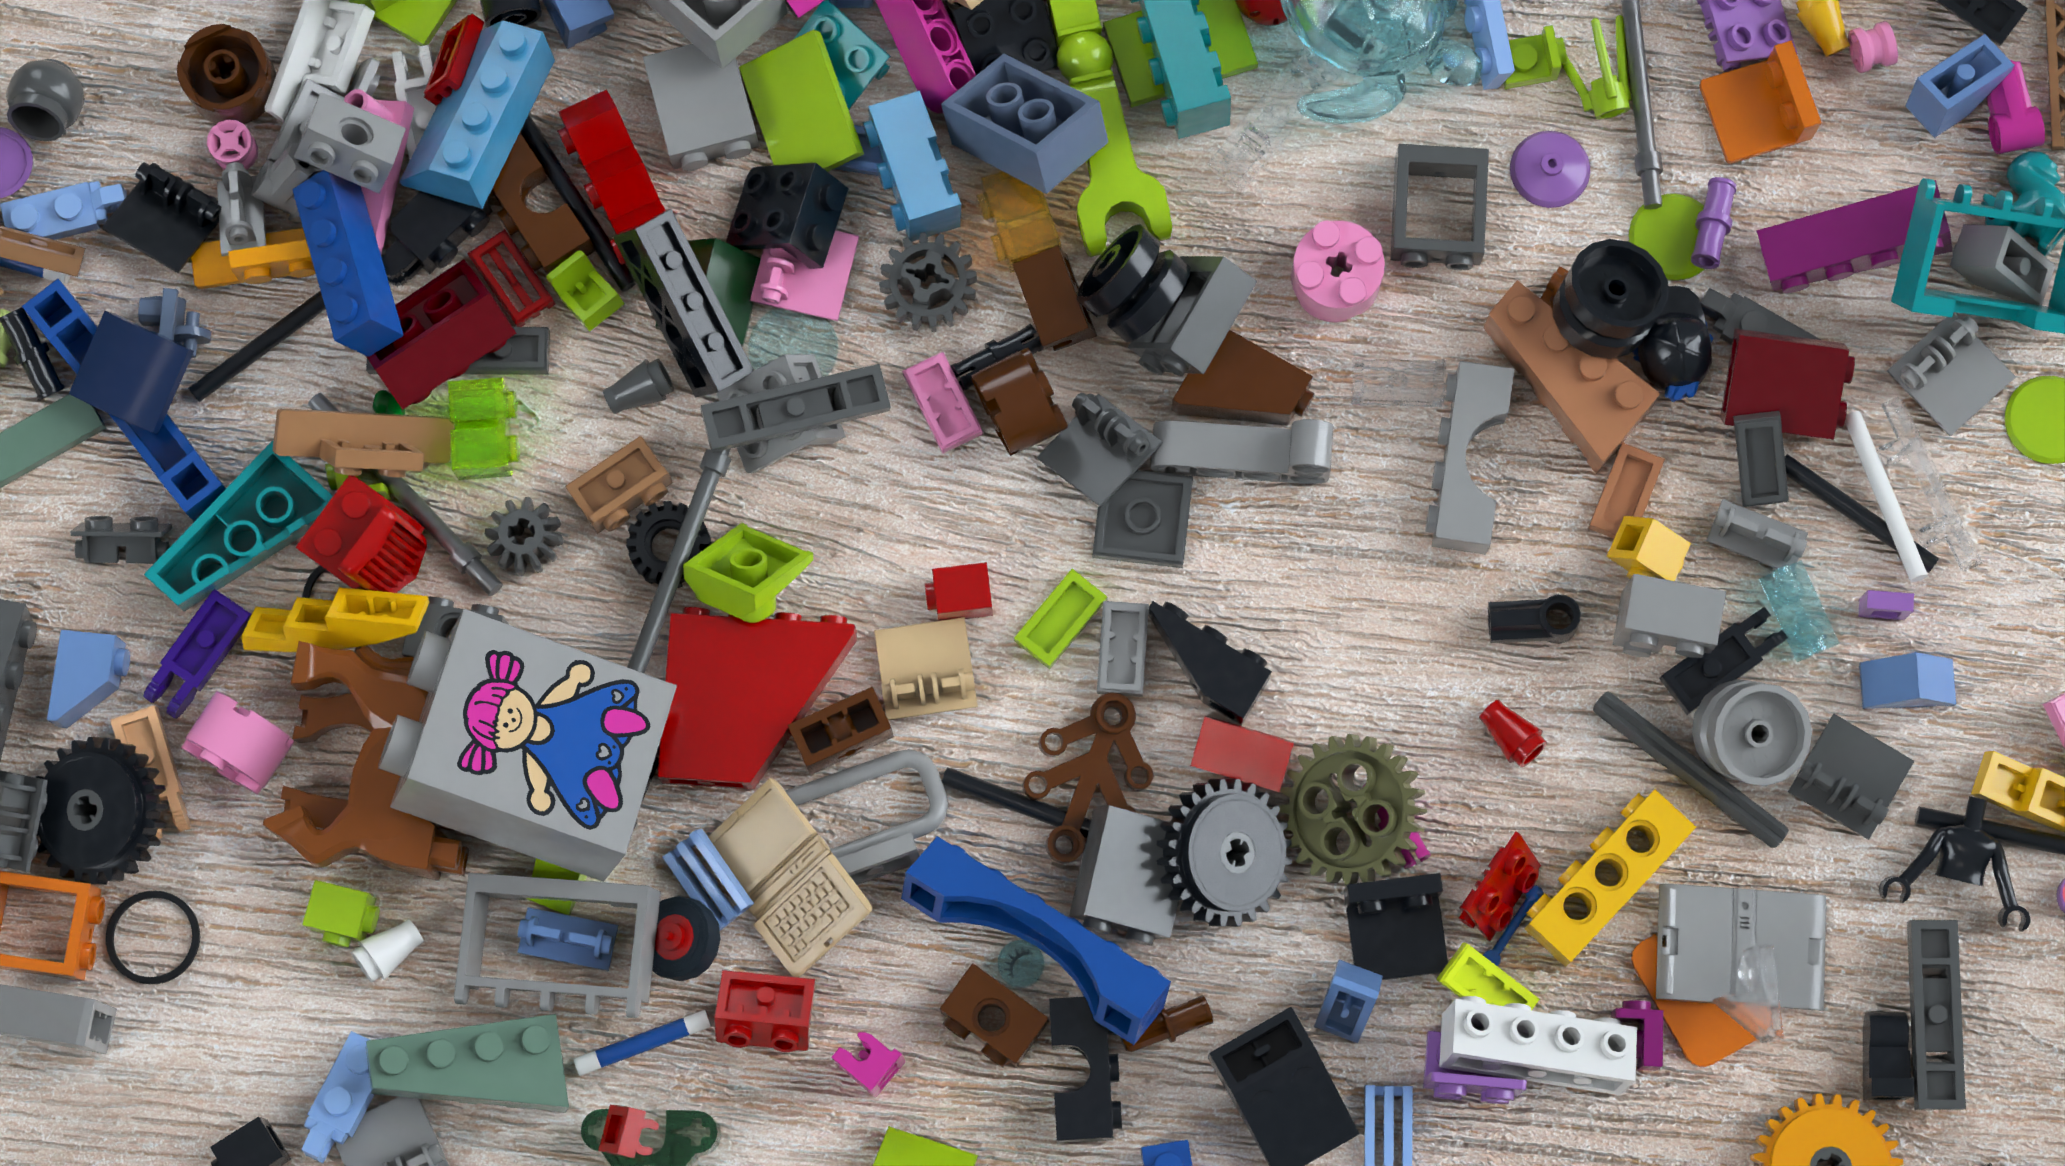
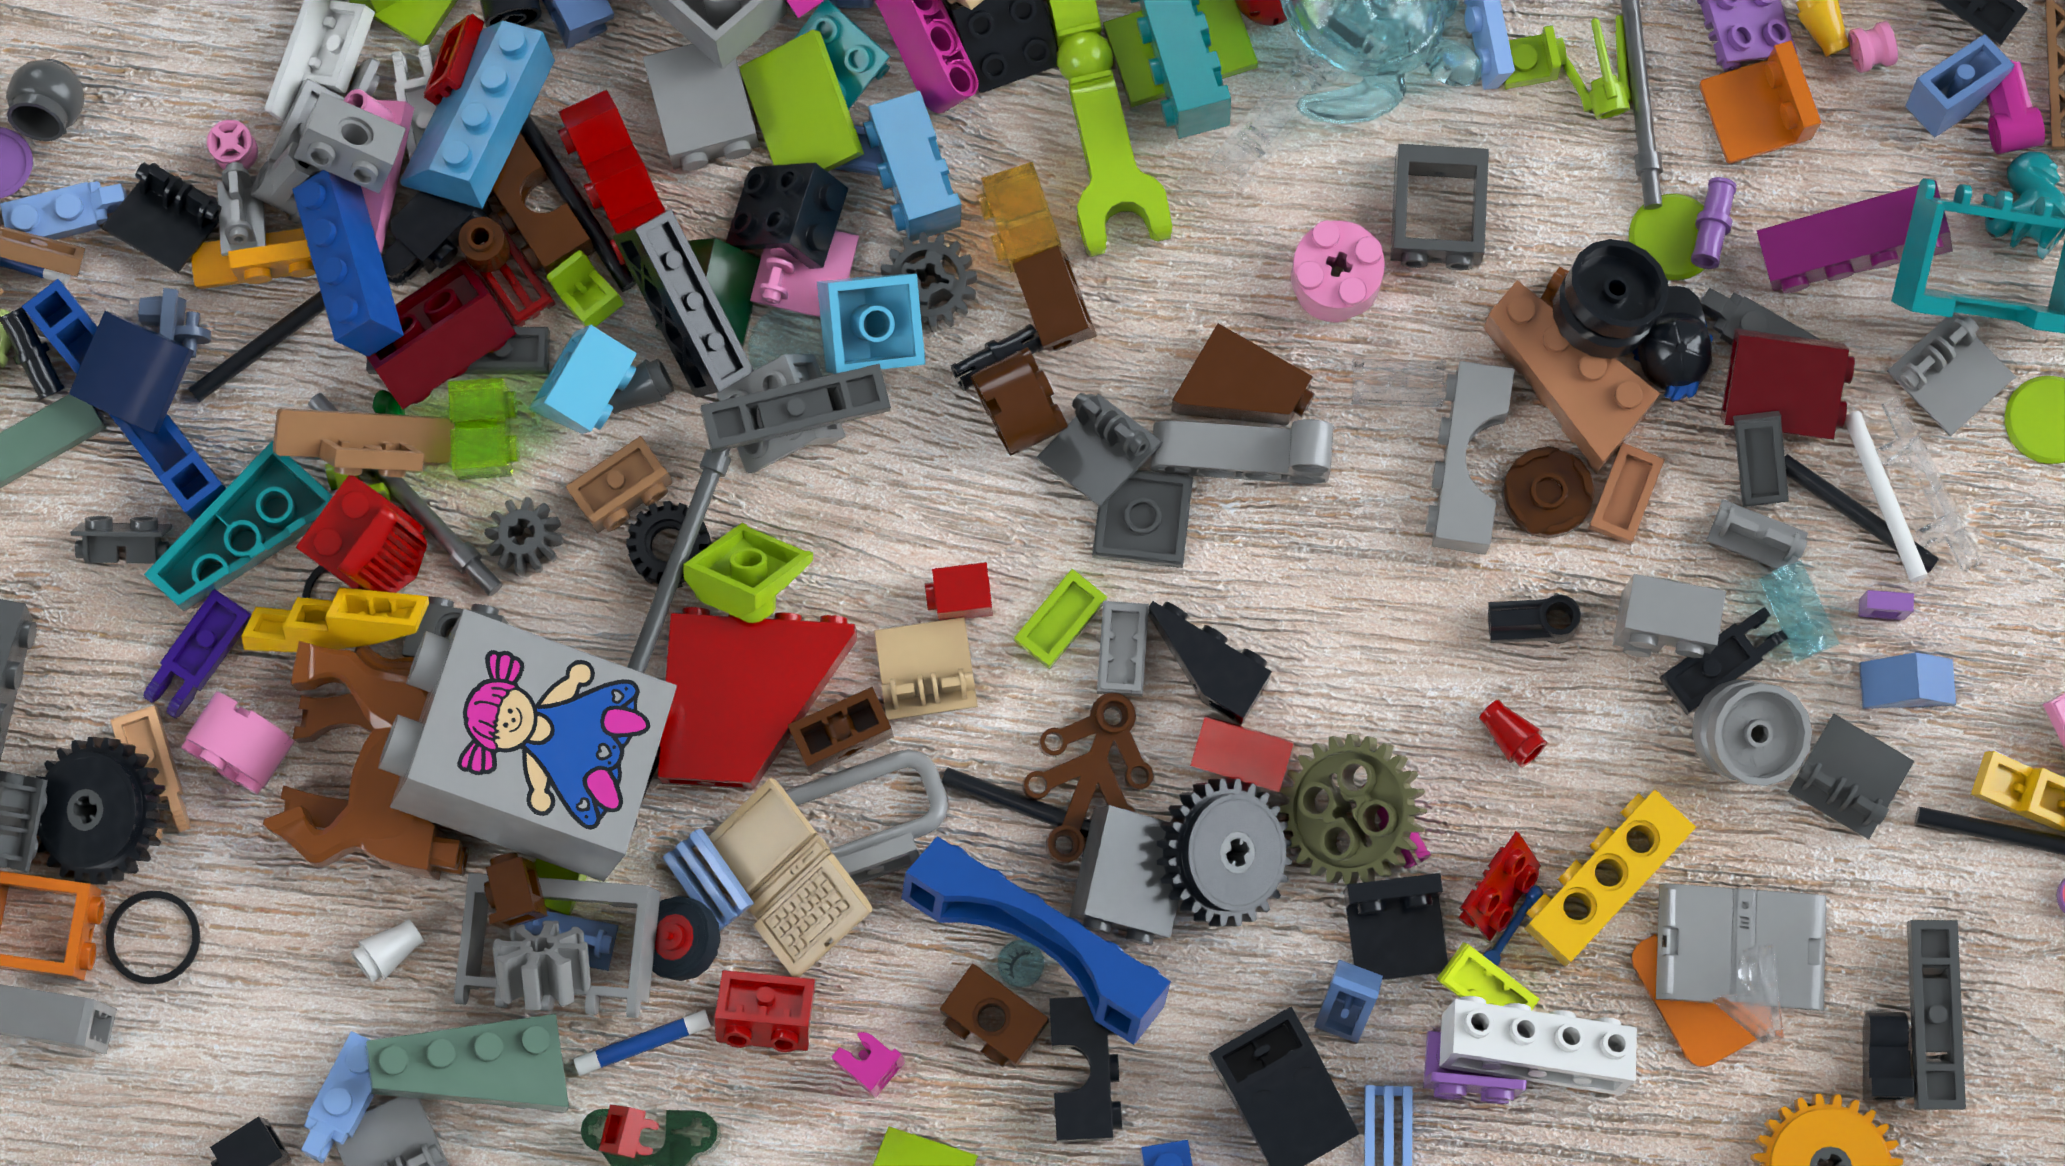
medium blue slope [47,630,130,728] -> none
reddish brown brick [177,24,276,125] -> none
lime brick [302,880,380,948] -> none
bright pink plate [902,352,983,454] -> none
sand blue brick [941,53,1109,194] -> none
black wheel [1076,224,1191,342] -> none
reddish brown axle [1120,995,1214,1052] -> none
window [1128,256,1257,376] -> none
medium lavender piece [1510,131,1590,208] -> none
dark grey axle [1593,692,1789,848] -> none
yellow brick [1606,516,1691,581] -> none
magenta bracket [1610,1000,1663,1071] -> none
black piece [1879,796,2031,932] -> none
light grey slope [1950,224,2055,305] -> none
none -> reddish brown brick [459,217,510,273]
none -> reddish brown brick [484,853,548,930]
none -> light grey gear [493,920,591,1010]
none -> medium azure slope [528,325,637,434]
none -> medium azure slope [817,274,926,374]
none -> reddish brown tile [1502,446,1595,539]

